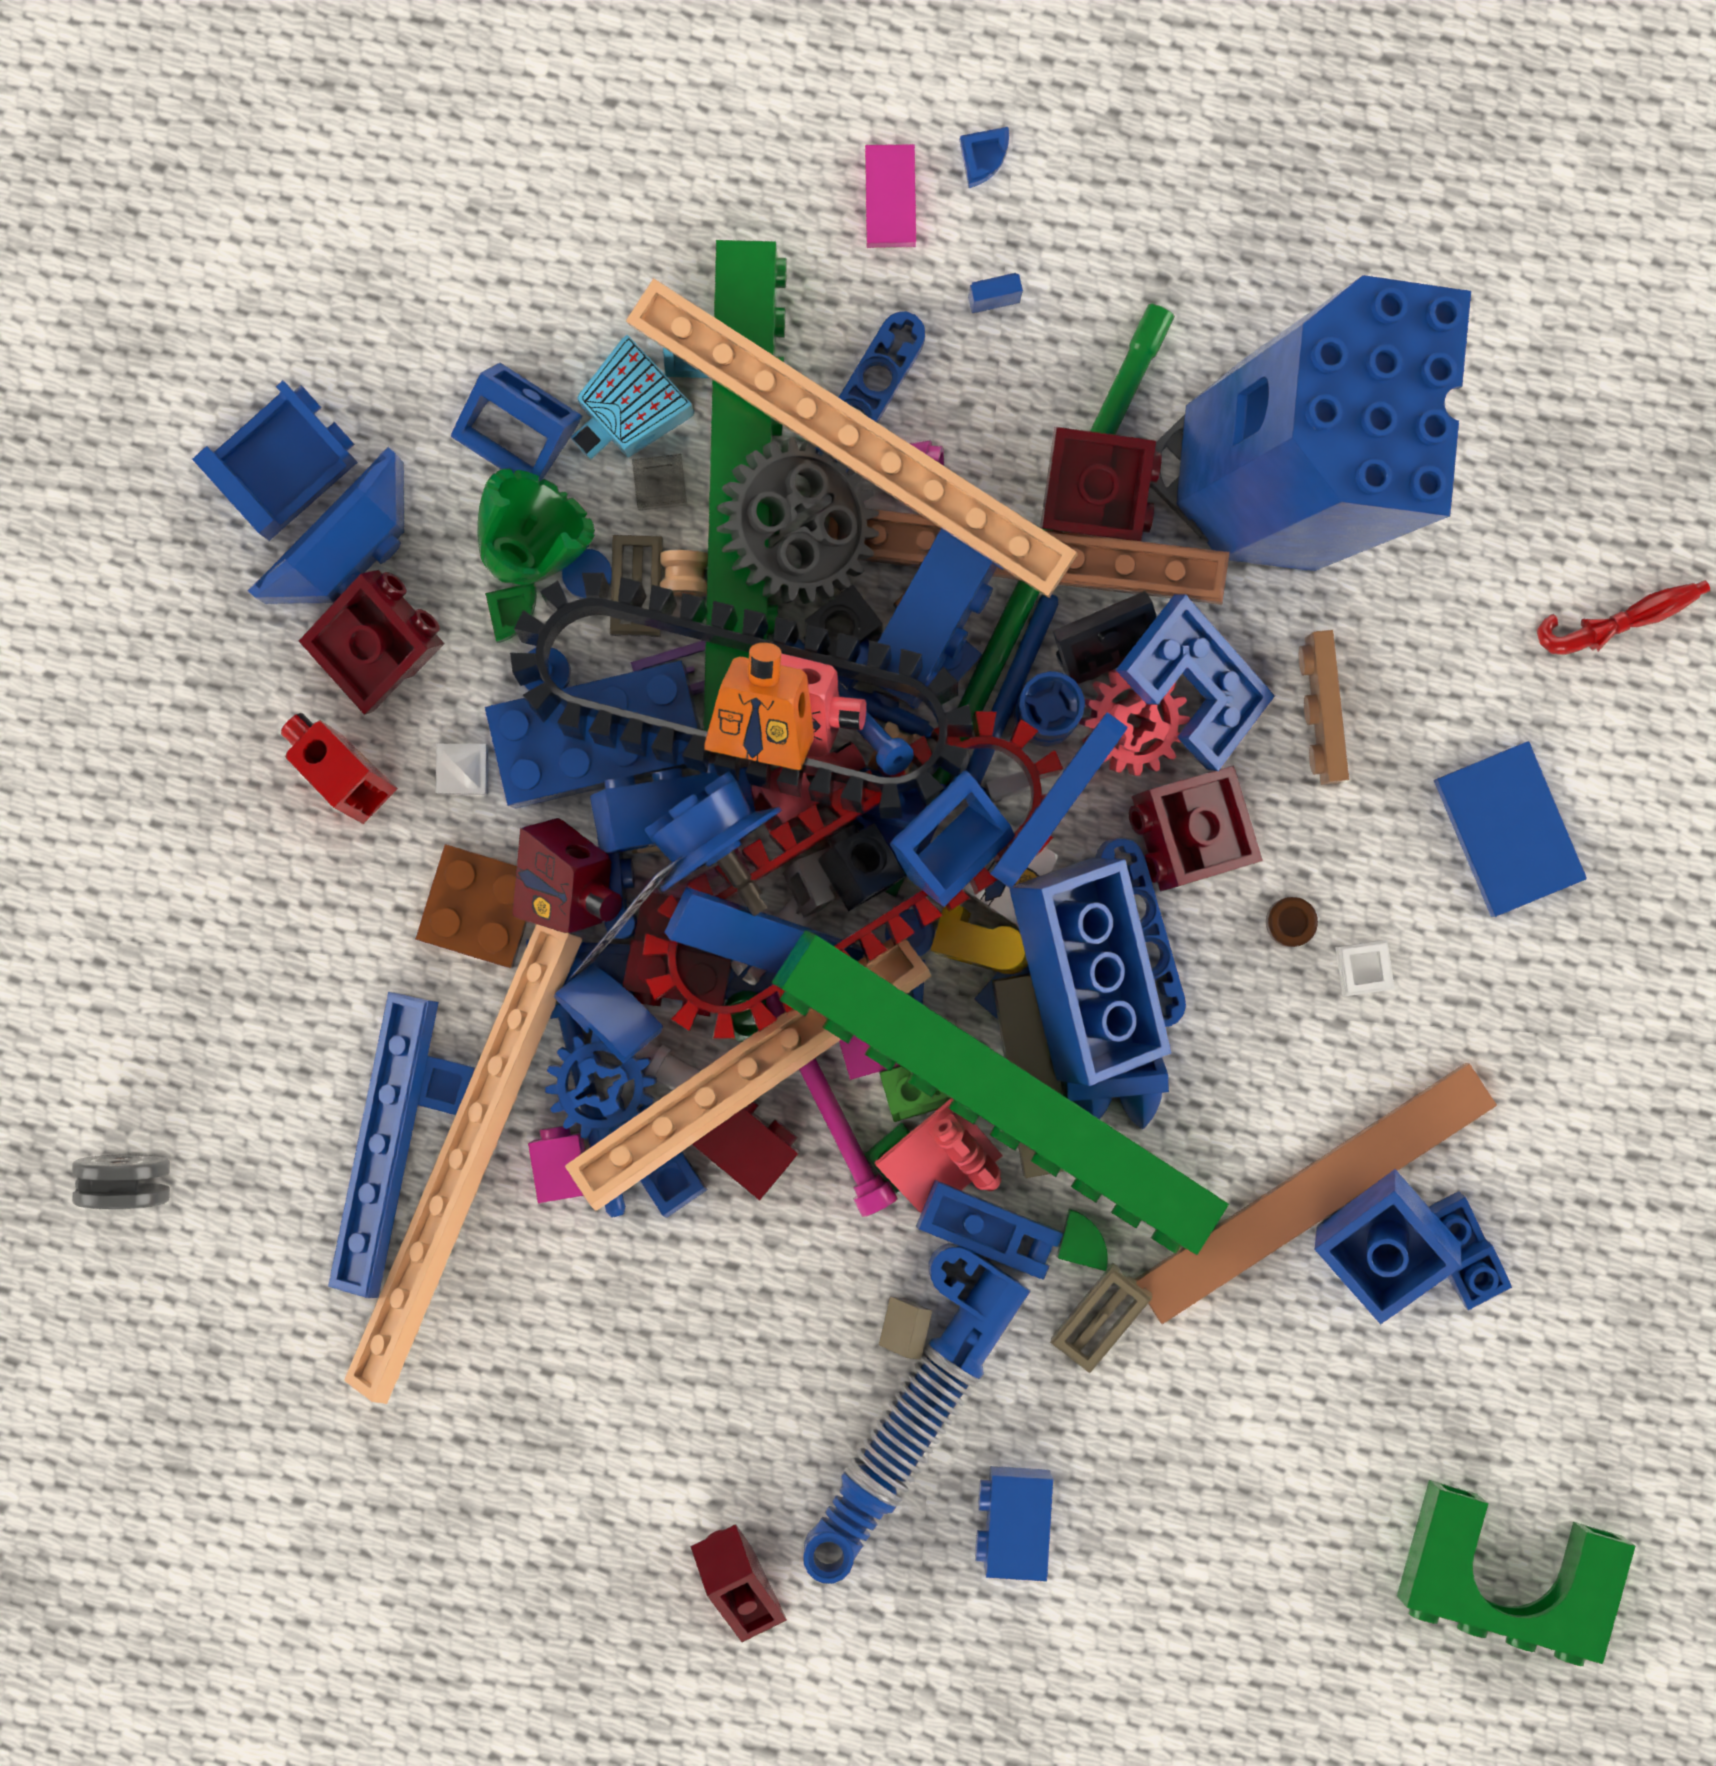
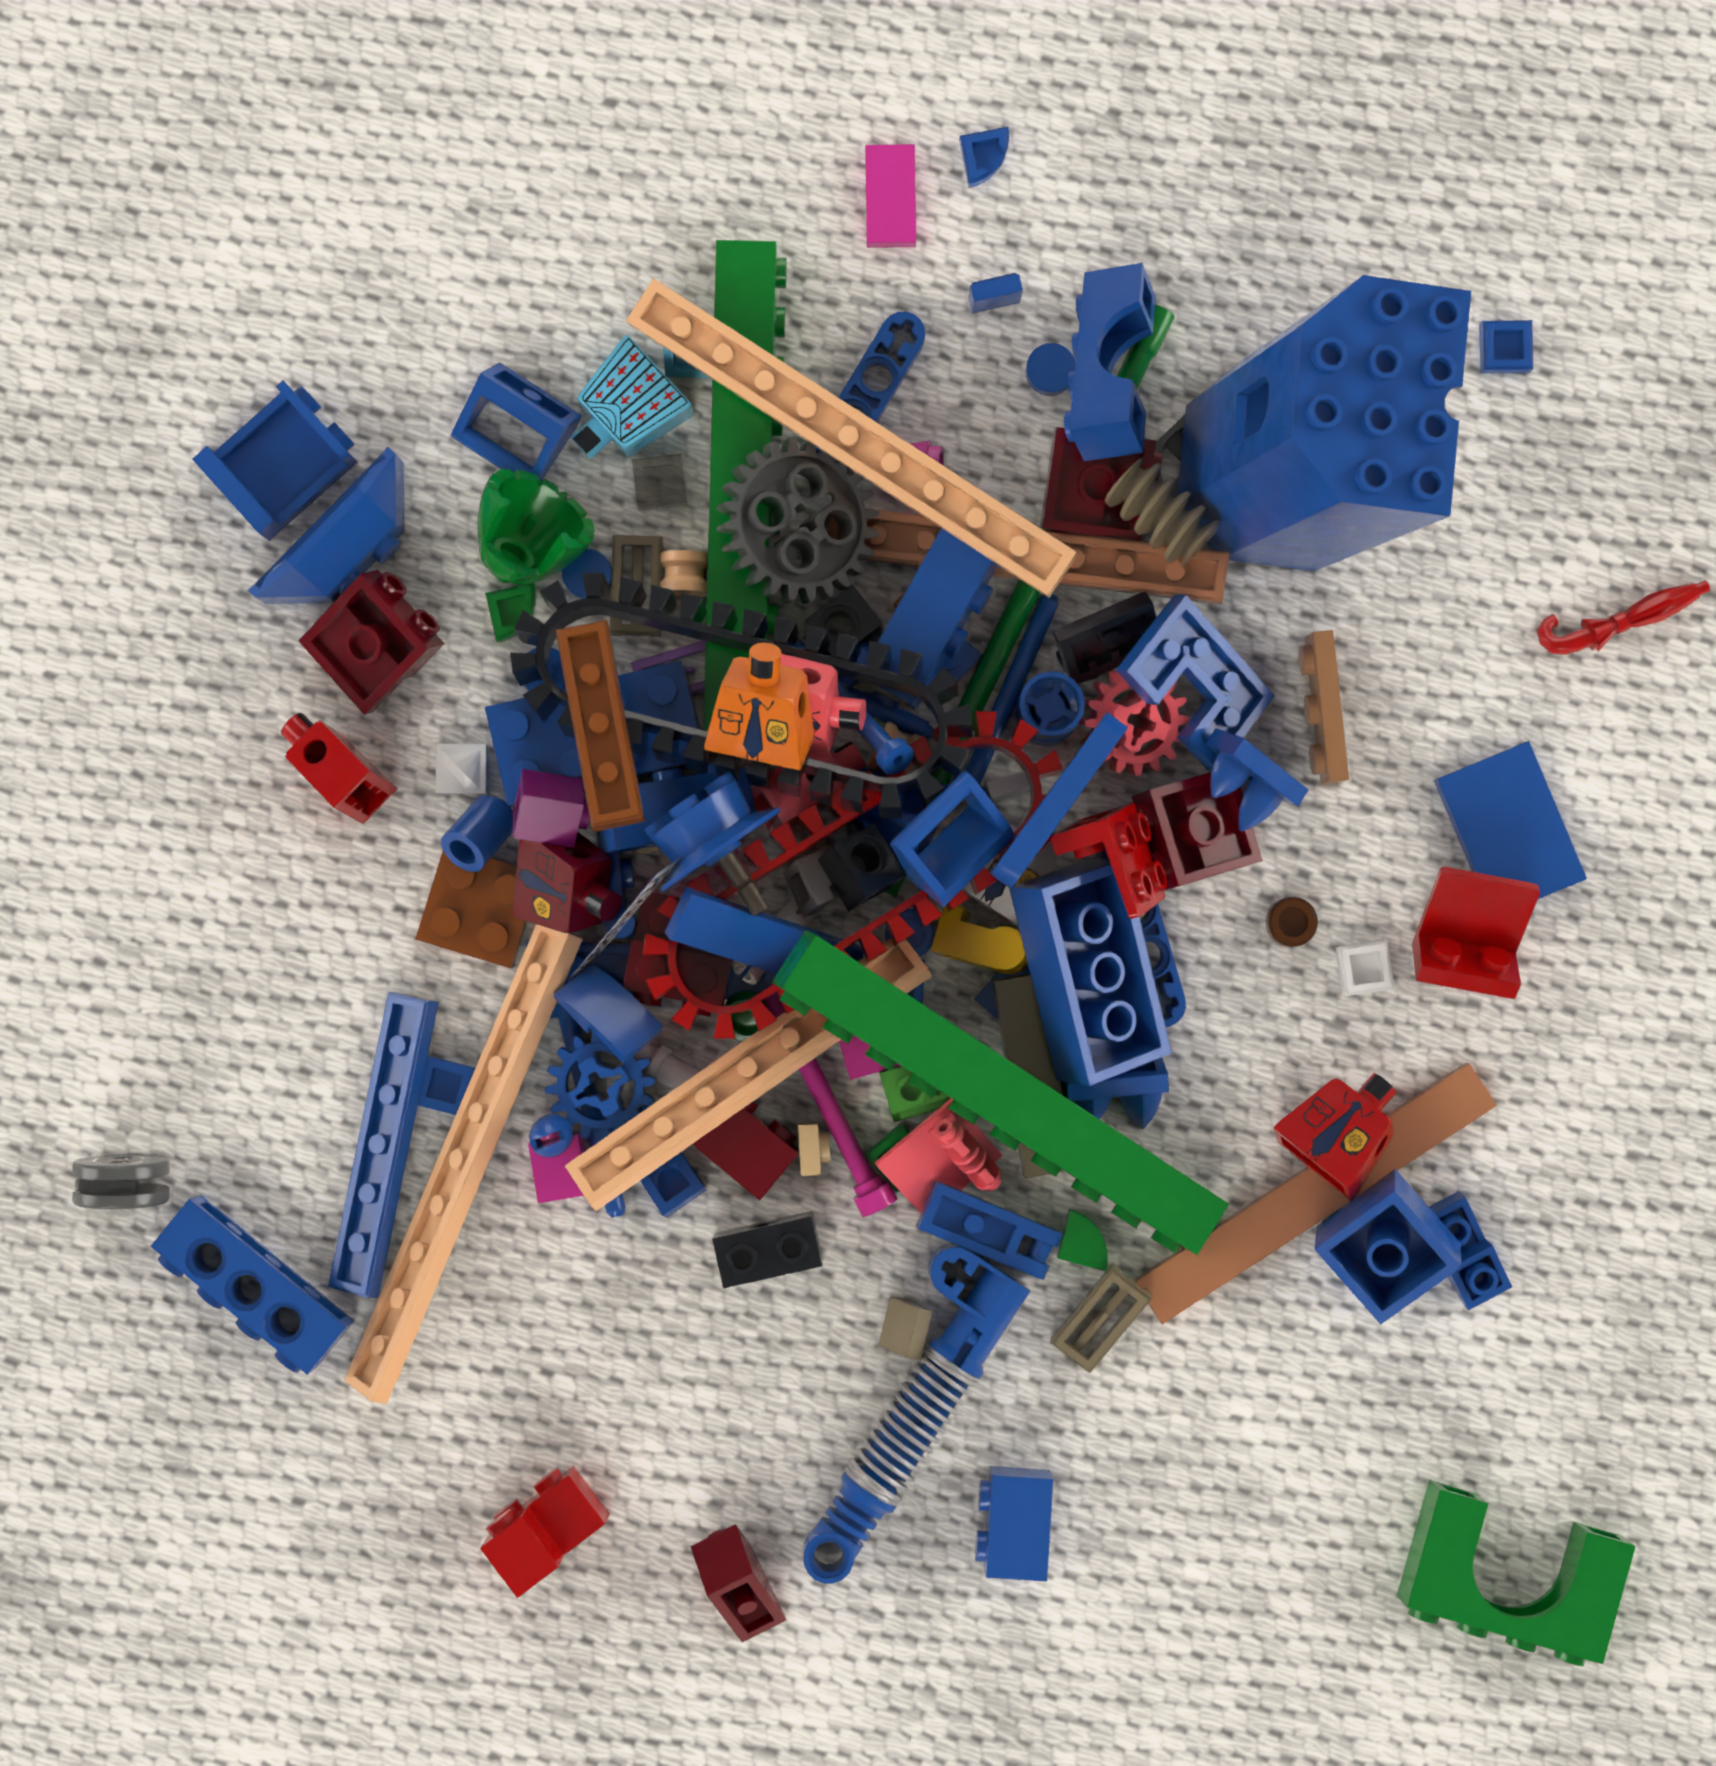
none -> blue brick [150,1195,355,1375]
none -> blue brick [441,795,513,872]
none -> red brick [480,1466,610,1598]
none -> magenta brick [513,769,590,848]
none -> blue hinge [529,1114,573,1157]
none -> dark orange tile [556,620,645,832]
none -> black brick [712,1211,823,1289]
none -> tan plate [798,1121,831,1176]
none -> blue tile [1025,343,1076,396]
none -> red bracket [1050,802,1167,919]
none -> blue arch [1064,263,1156,461]
none -> dark tan piece [1105,458,1221,567]
none -> blue tile [1205,728,1308,832]
none -> red torso [1273,1073,1397,1202]
none -> red bracket [1412,867,1540,999]
none -> blue tile [1479,320,1533,374]

